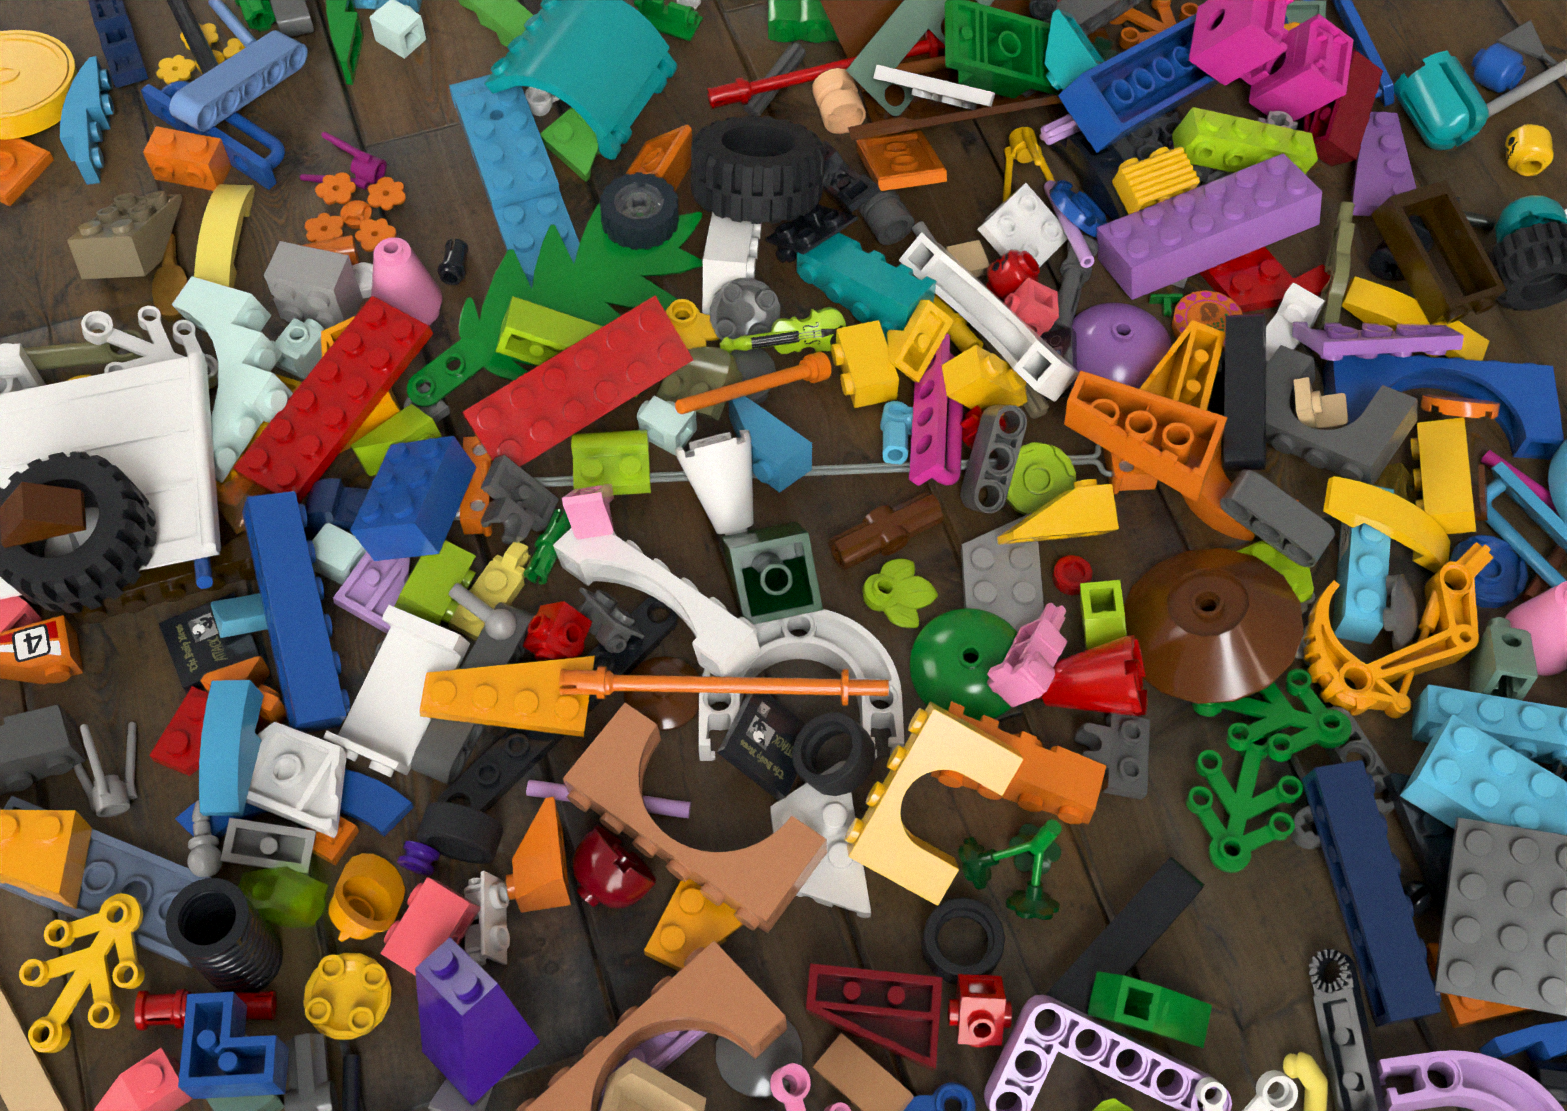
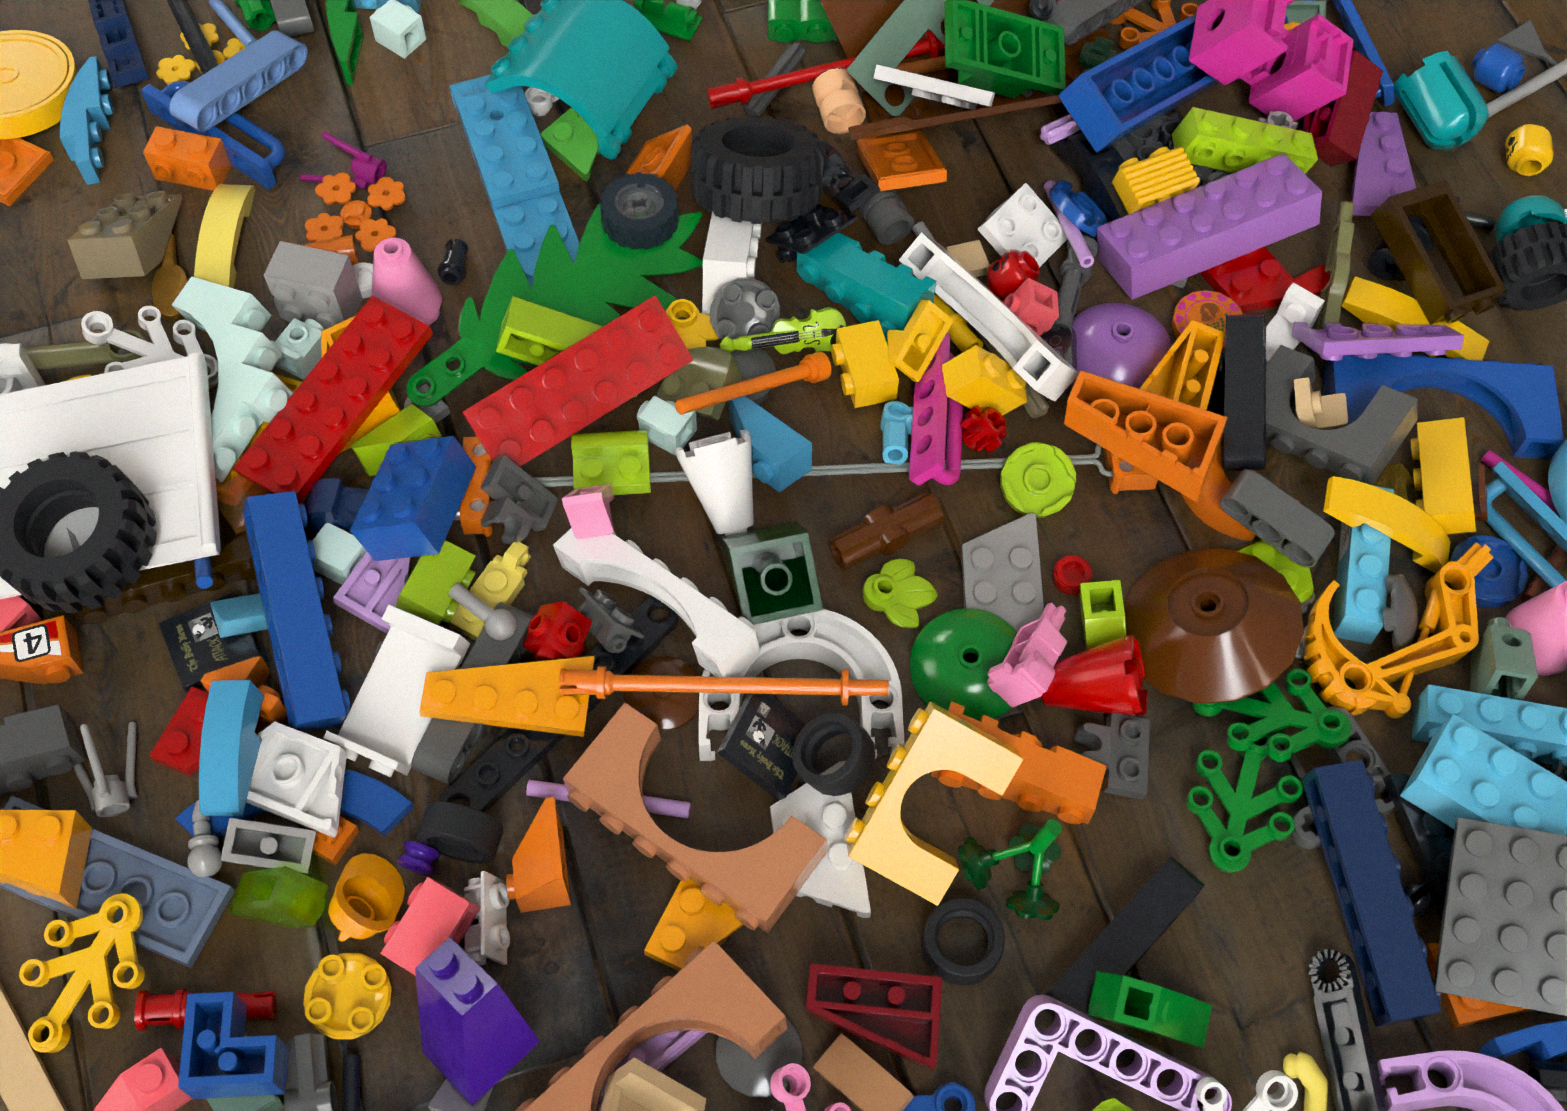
reddish brown slope [0,482,87,548] -> none
black piece [165,878,283,993] -> none
green pin [524,509,571,585] -> none
dark red cylinder [573,825,657,909] -> none
red brick [948,974,1012,1048] -> none
dark grey beam [960,405,1027,513] -> none
yellow slope [997,479,1119,545] -> none
yellow plant [1003,127,1055,202] -> none
teal slope [1044,8,1105,91] -> none
green piece [1148,294,1183,317] -> none
orange tile [1420,394,1500,419] -> none

